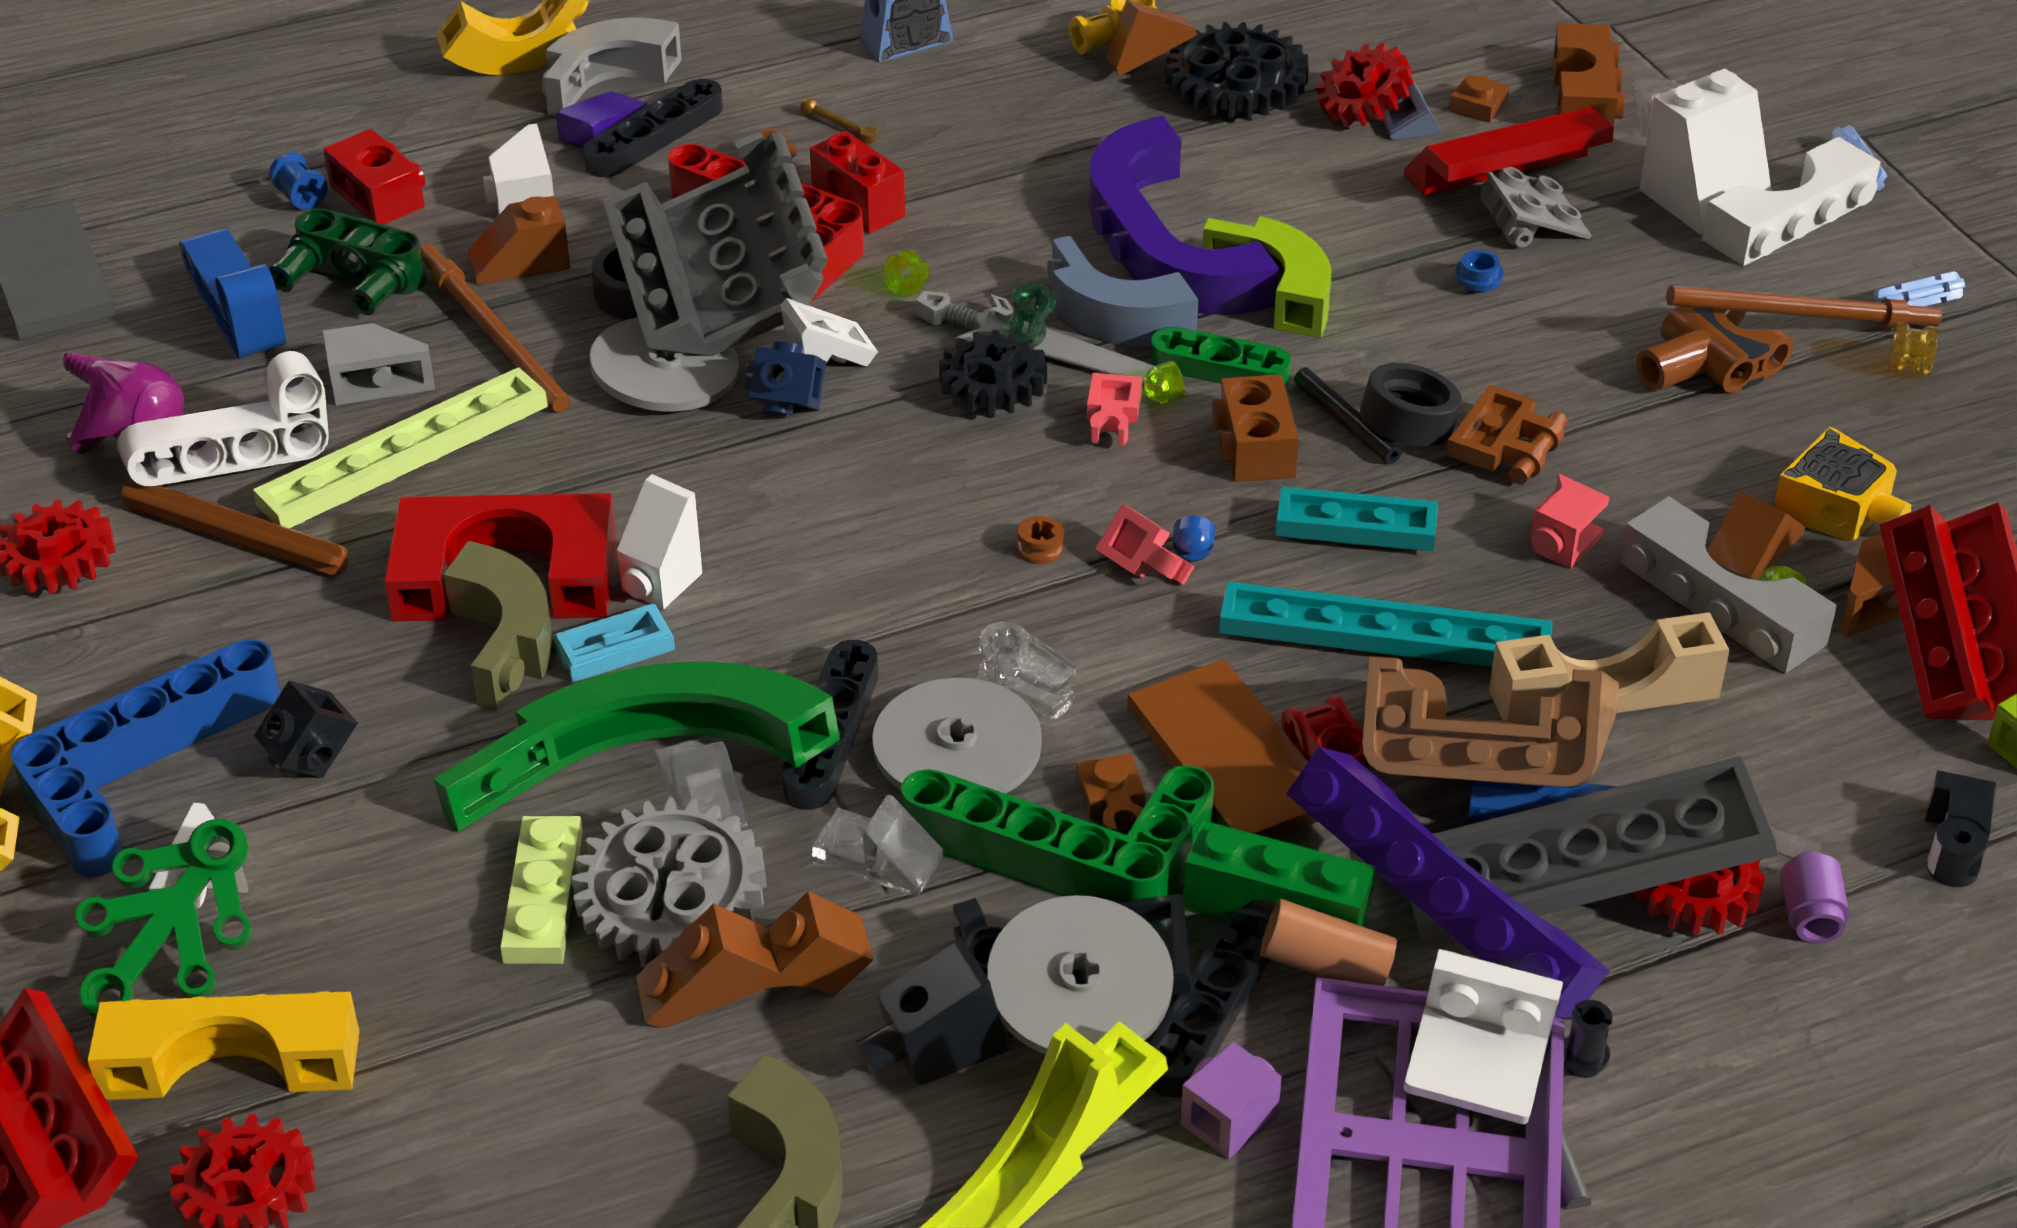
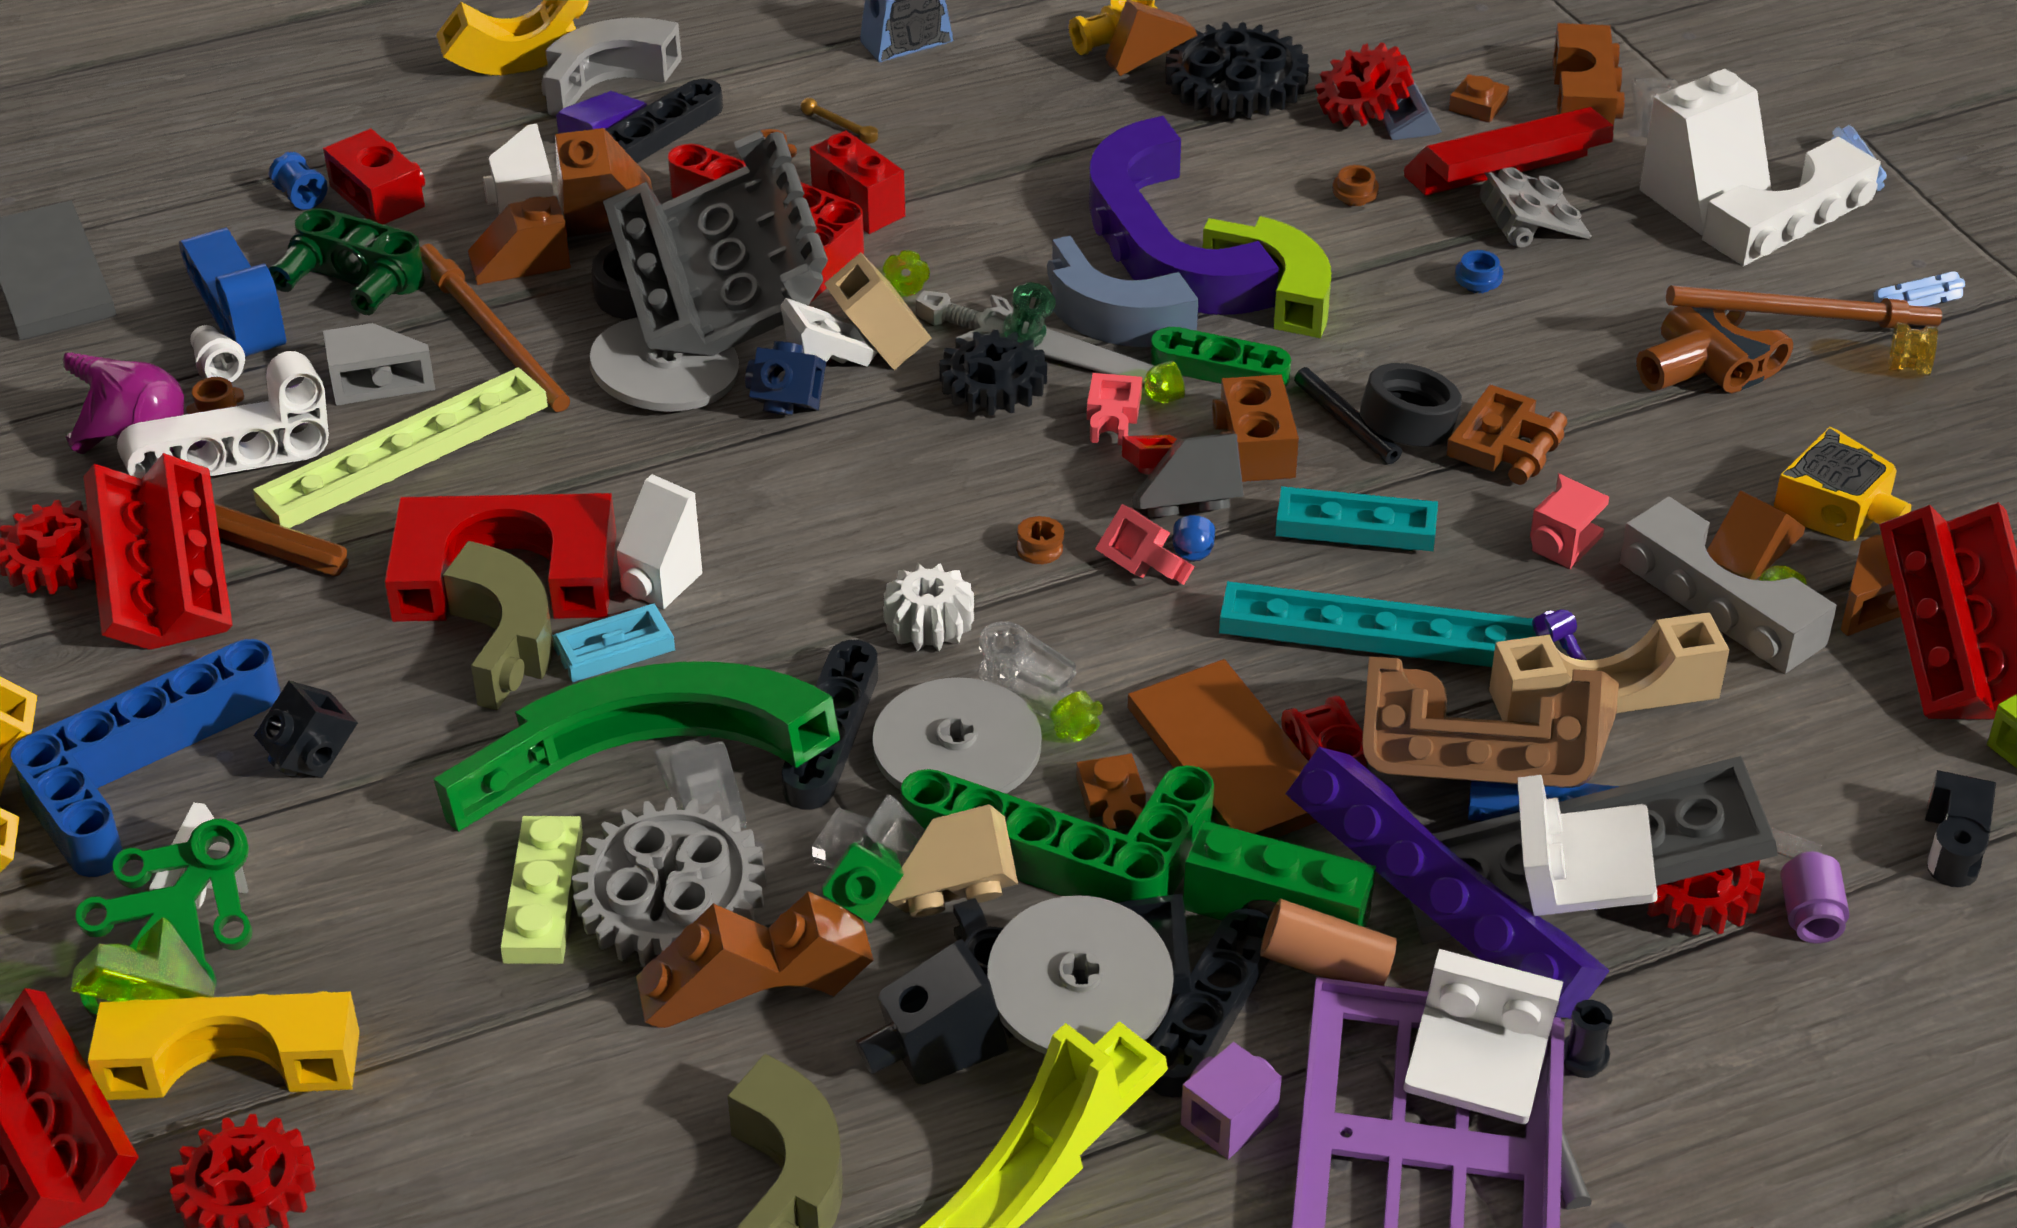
none -> clear neon green slope [71,918,215,1002]
none -> red slope [83,453,233,650]
none -> dark orange plate [186,377,244,414]
none -> white cone [190,325,245,382]
none -> dark orange slope [555,128,653,237]
none -> green bracket [822,841,904,924]
none -> tan slope [824,252,932,370]
none -> white gear [883,563,974,652]
none -> tan slope [888,804,1018,917]
none -> clear neon green plate [1050,691,1103,742]
none -> red plate [1122,435,1177,475]
none -> dark grey slope [1132,433,1244,518]
none -> dark orange plate [1332,165,1379,207]
none -> white bracket [1518,775,1657,916]
none -> dark purple hand [1532,609,1587,660]

